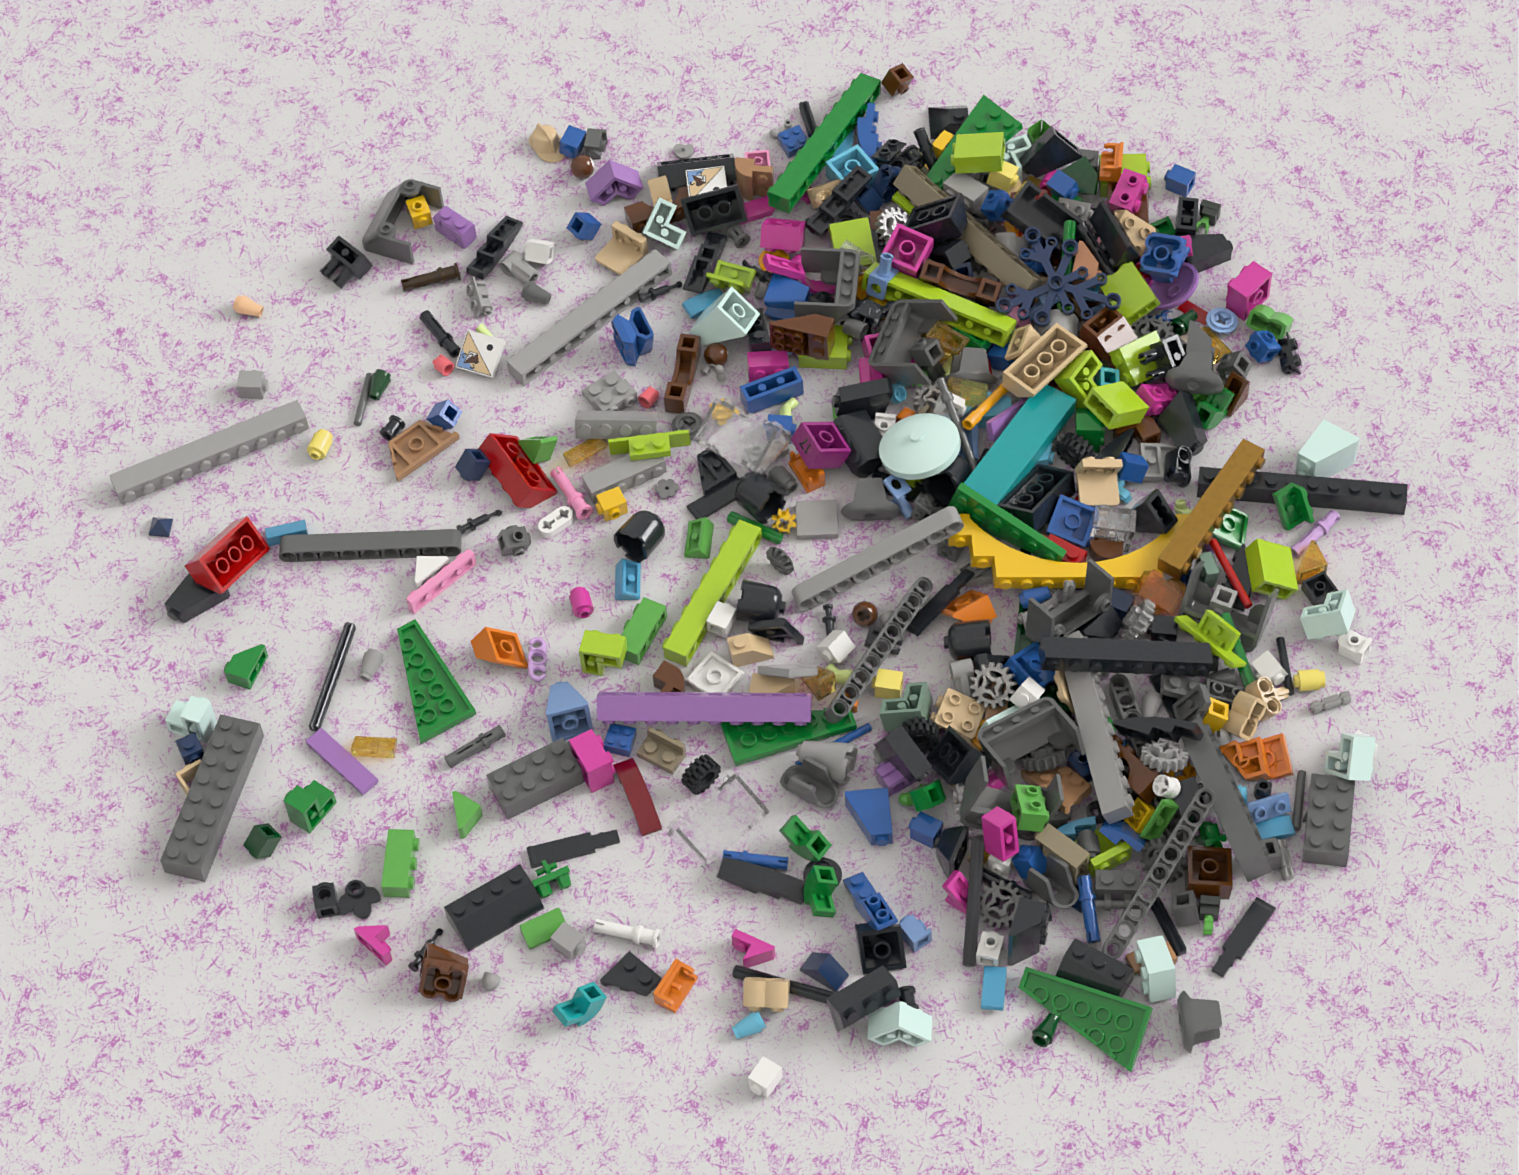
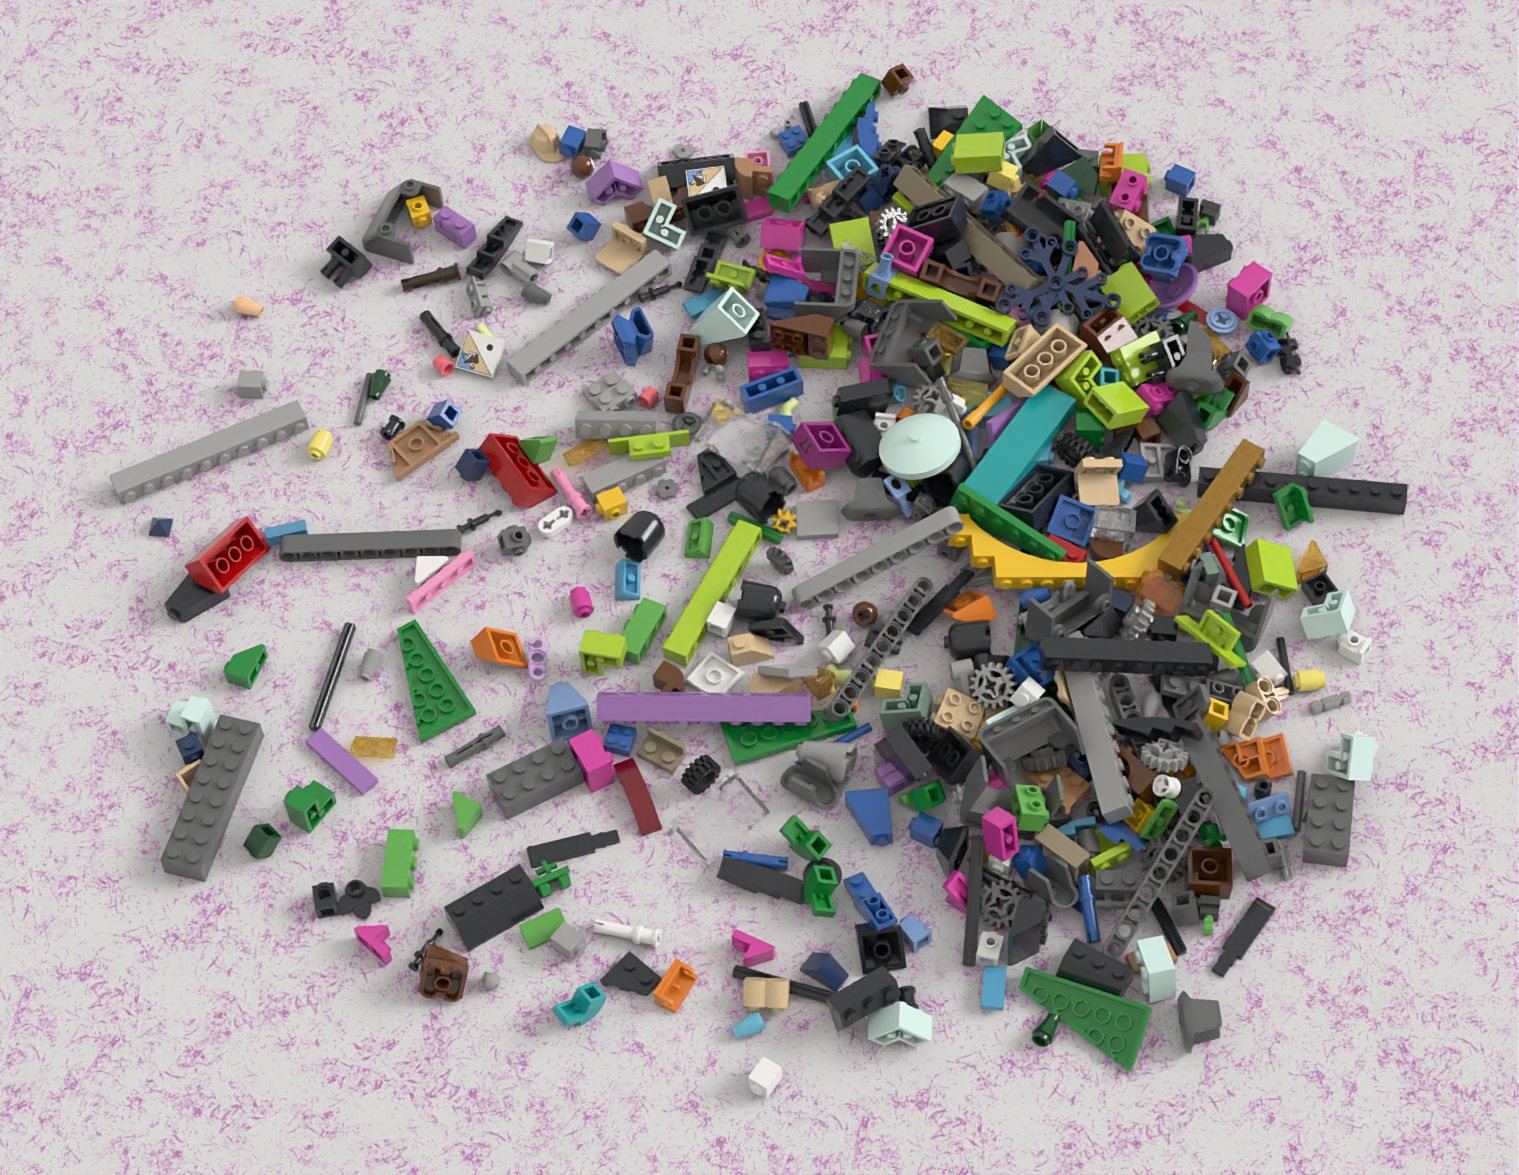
lavender pin [1291,510,1340,559] -> none

